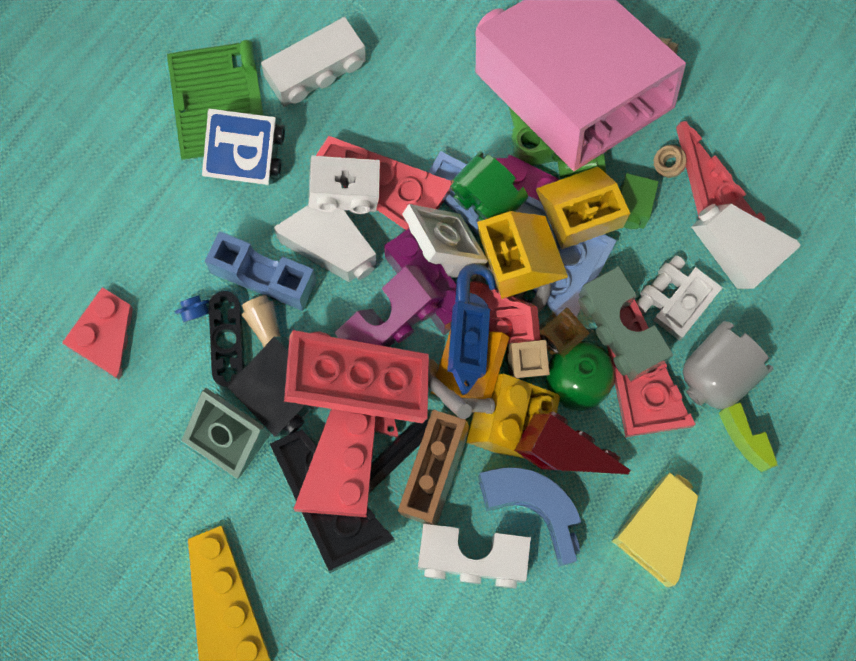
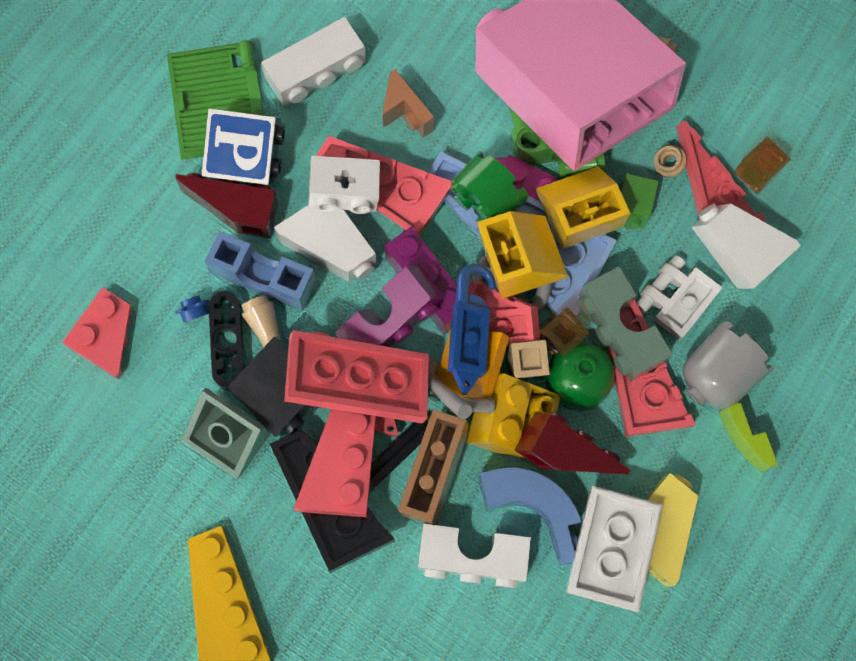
white plate [402,204,488,279] -> none
none -> dark red slope [175,173,278,239]
none -> nougat slope [382,69,434,138]
none -> white tile [566,486,663,613]
none -> clear orange brick [734,137,791,195]

